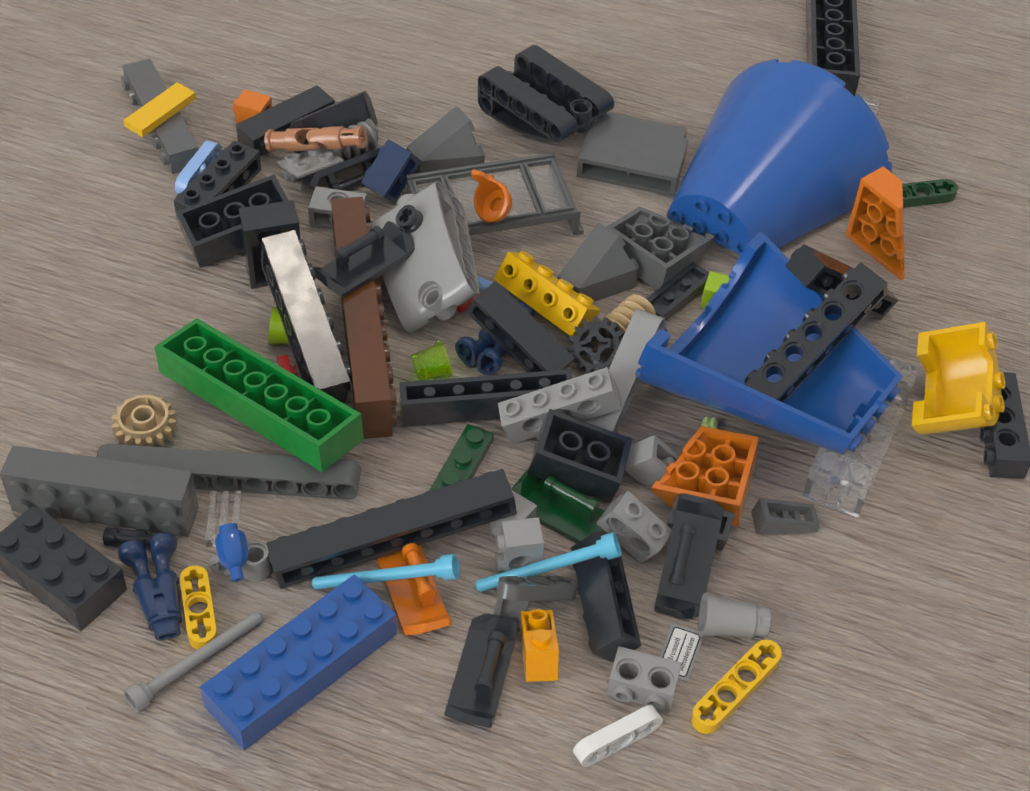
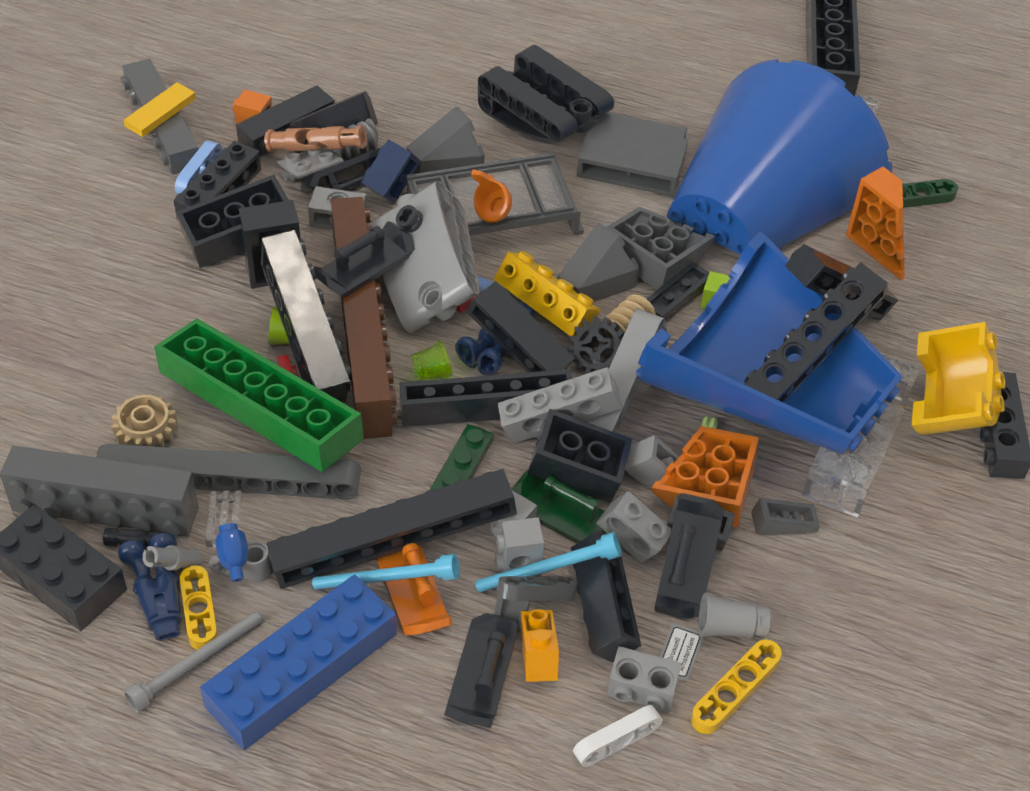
none -> light grey pin [143,545,201,571]

